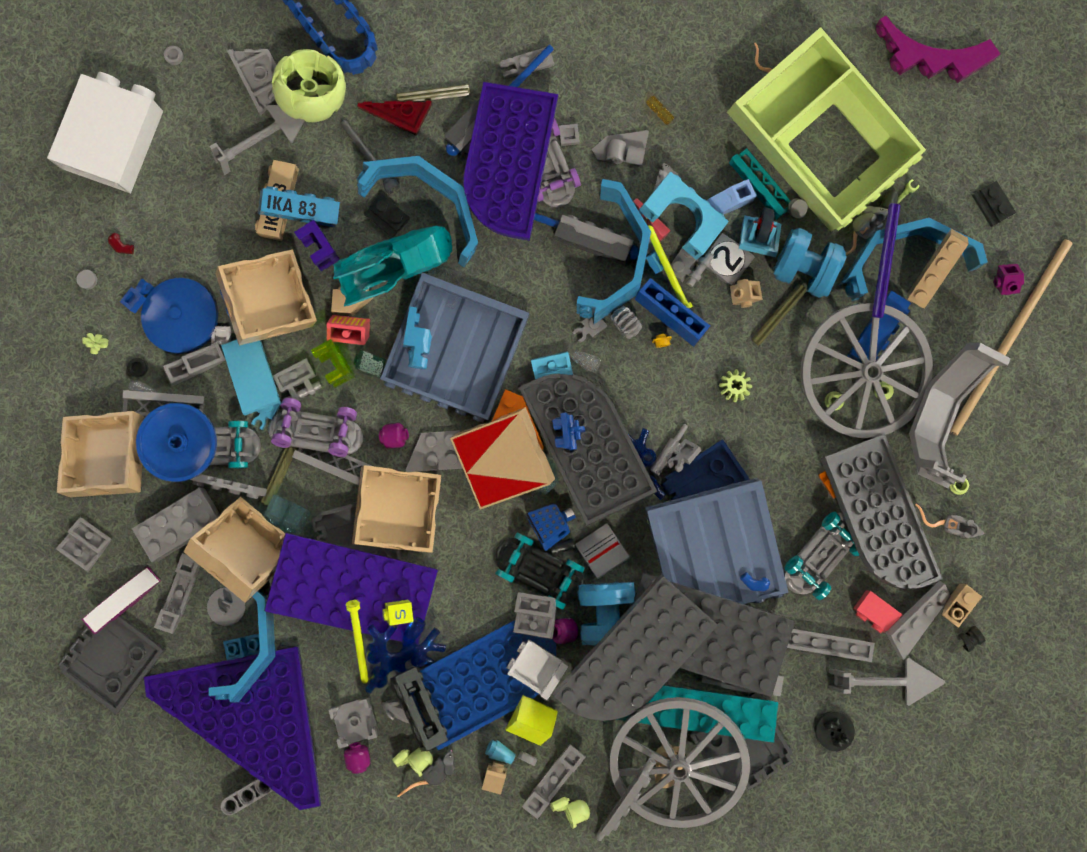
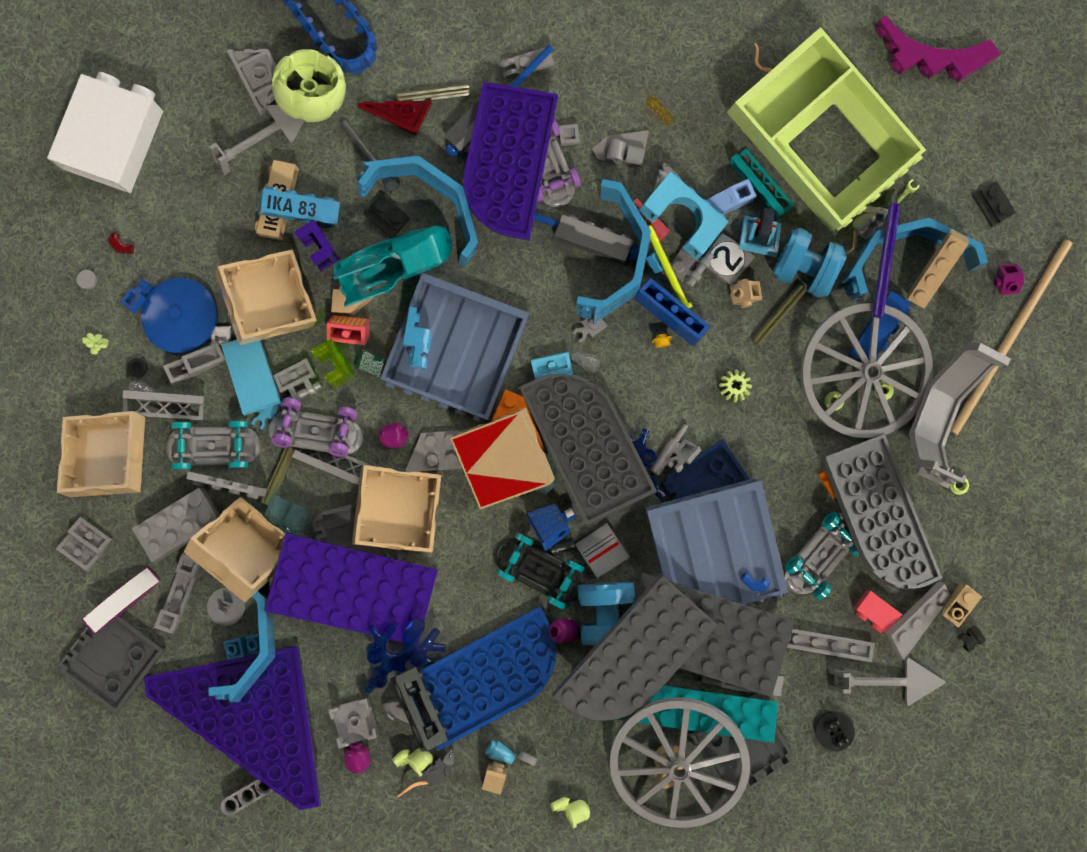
blue dish [136,403,217,482] -> none
light grey tile [164,46,184,65] -> none
neon yellow bar [346,600,369,684] -> none
neon yellow brick [382,600,413,626] -> none
neon yellow slope [505,695,558,746] -> none
white panel [506,639,569,700] -> none
light grey slope [513,592,556,639] -> none
light grey slope [522,744,586,819] -> none
blue hips [552,413,586,450] -> none
light grey plate [595,758,656,841] -> none
light grey gear [611,306,642,339] -> none
light grey tile [788,198,808,218] -> none
light grey animal [915,504,984,538] -> none

